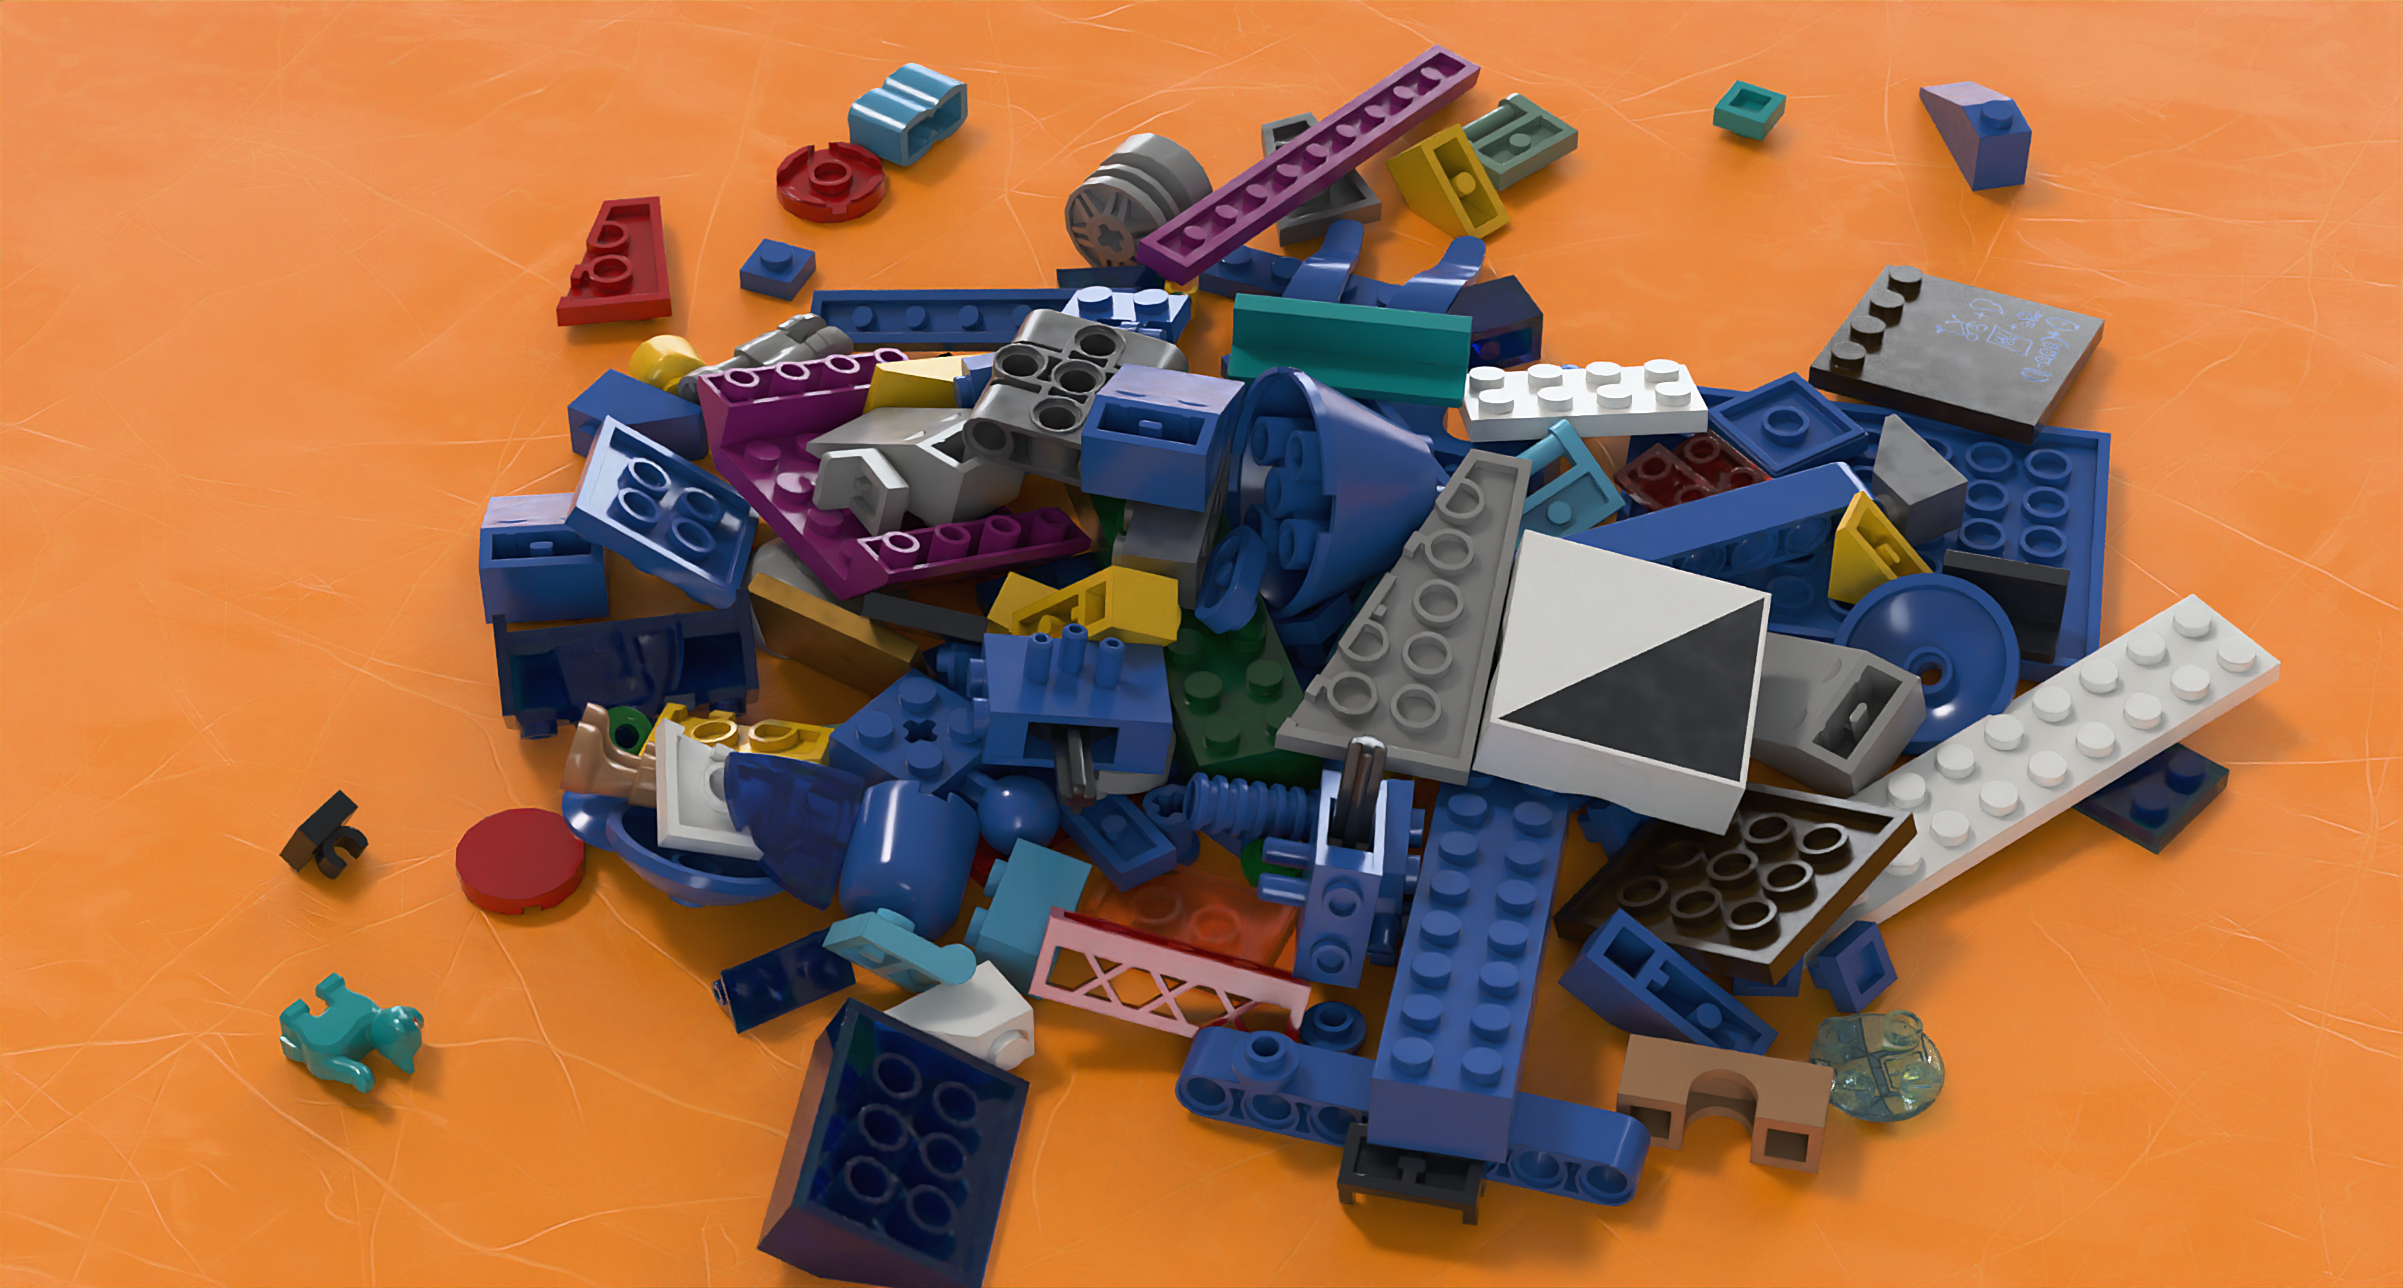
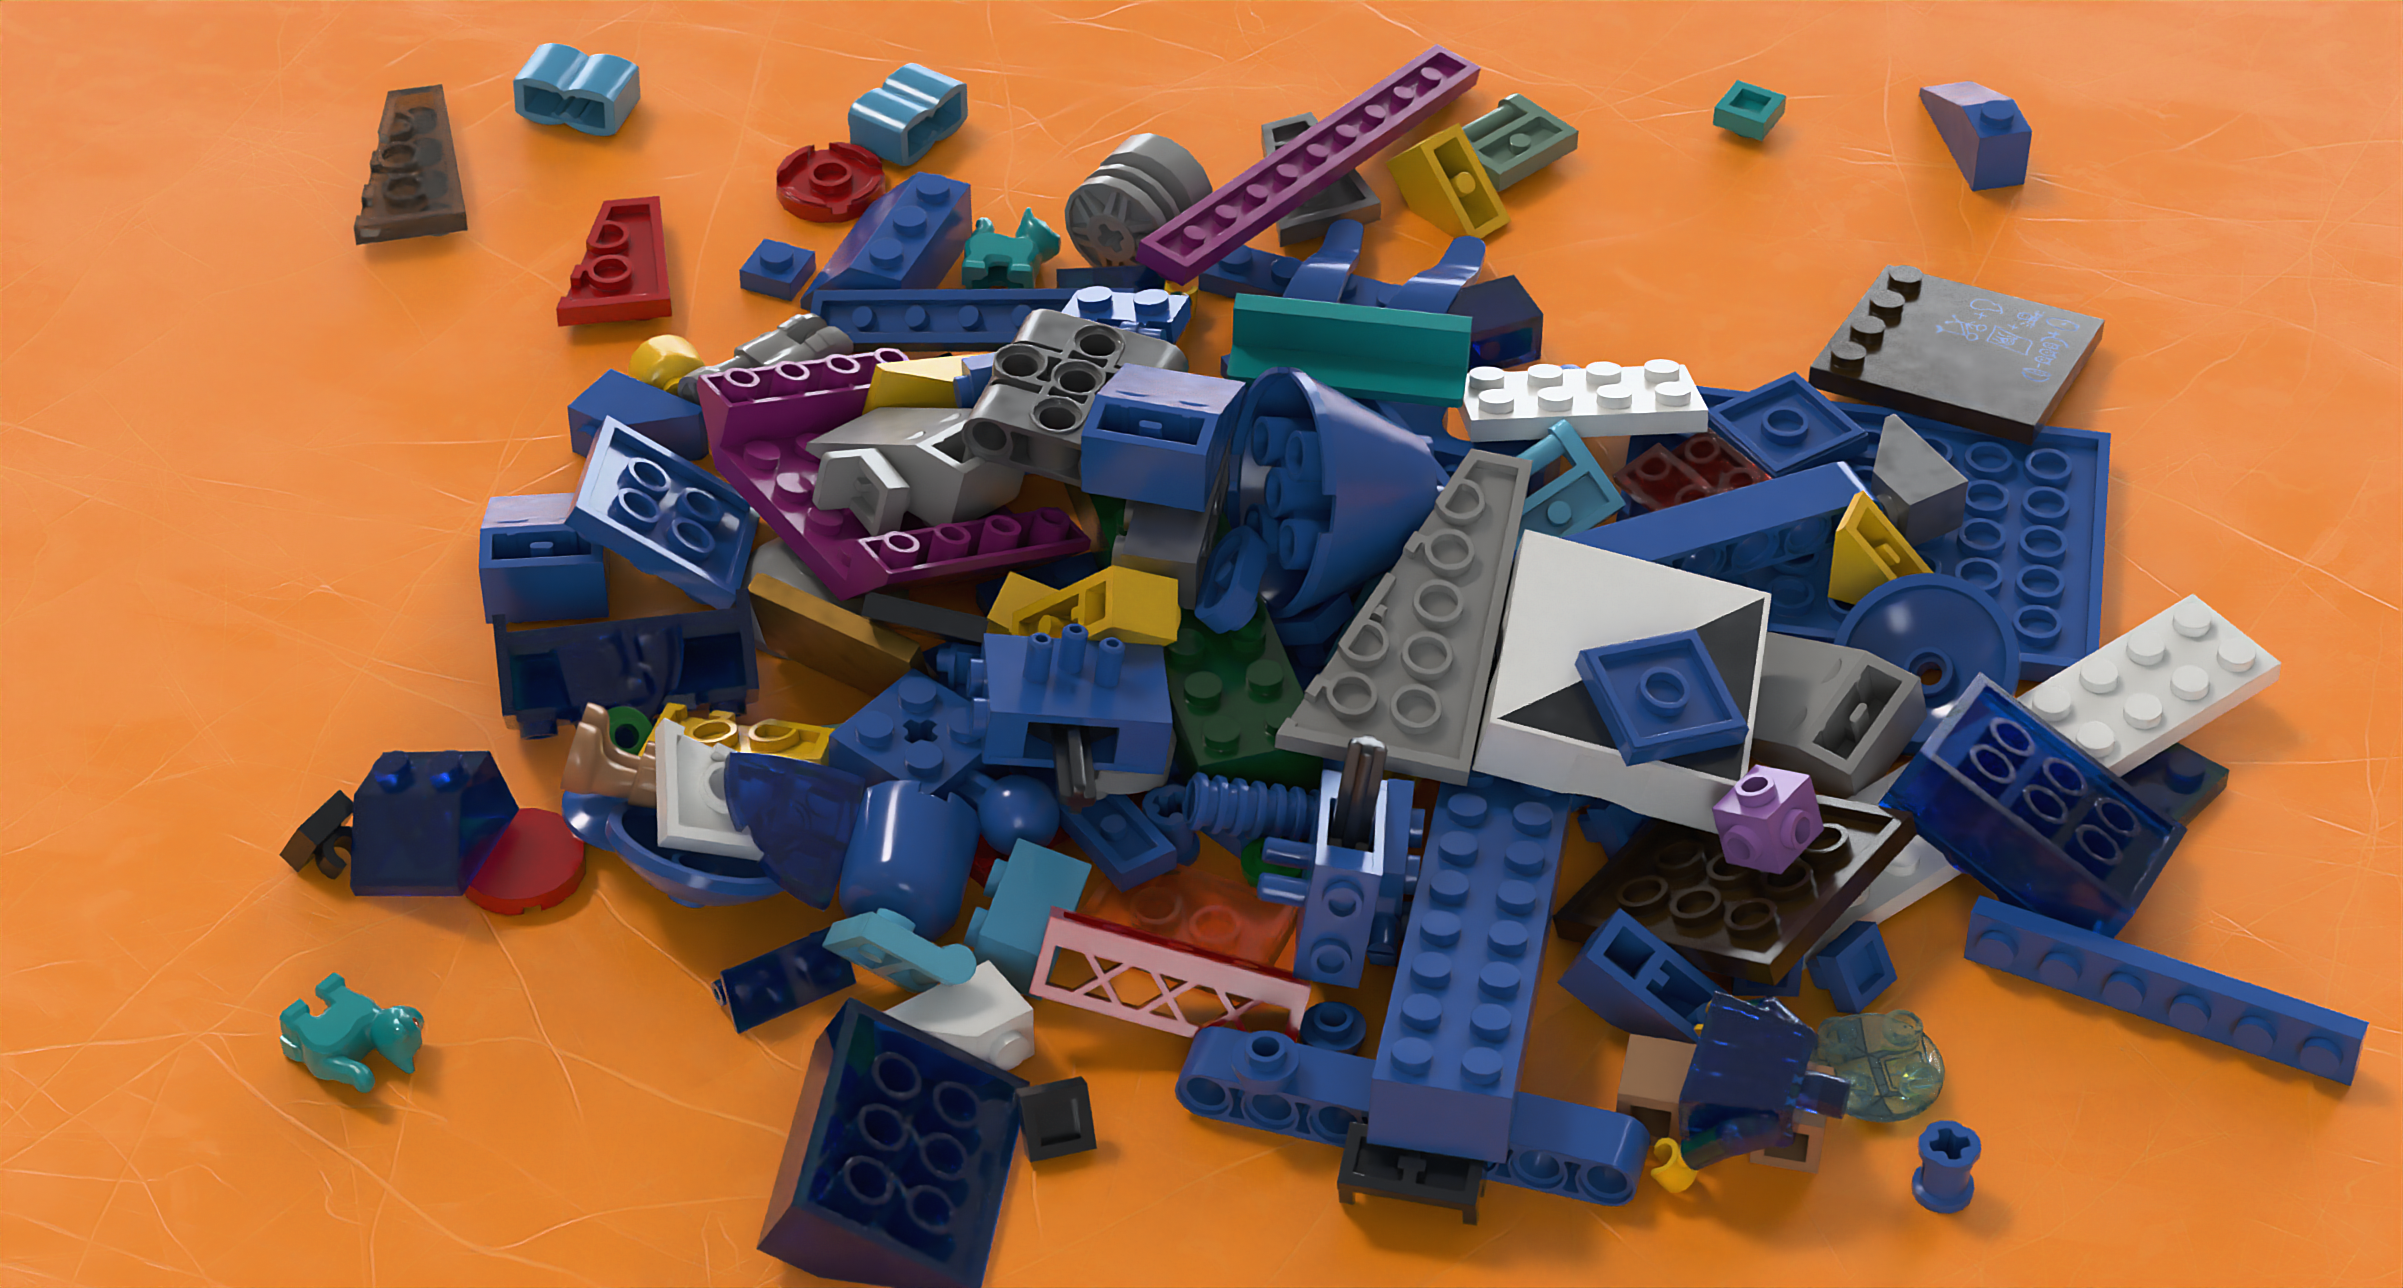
black panel [1942,549,2071,664] -> none
none -> clear blue slope [350,750,519,896]
none -> clear smoke wing [354,84,468,245]
none -> dark azure brick [513,43,640,136]
none -> blue slope [800,171,973,310]
none -> teal animal [962,207,1062,289]
none -> black tile [1015,1076,1097,1163]
none -> blue tile [1574,628,1749,767]
none -> clear blue torso [1651,991,1851,1193]
none -> medium lavender brick [1712,765,1824,874]
none -> clear blue slope [1878,672,2188,939]
none -> blue bush [1911,1121,1981,1213]
none -> blue plate [1964,895,2369,1086]

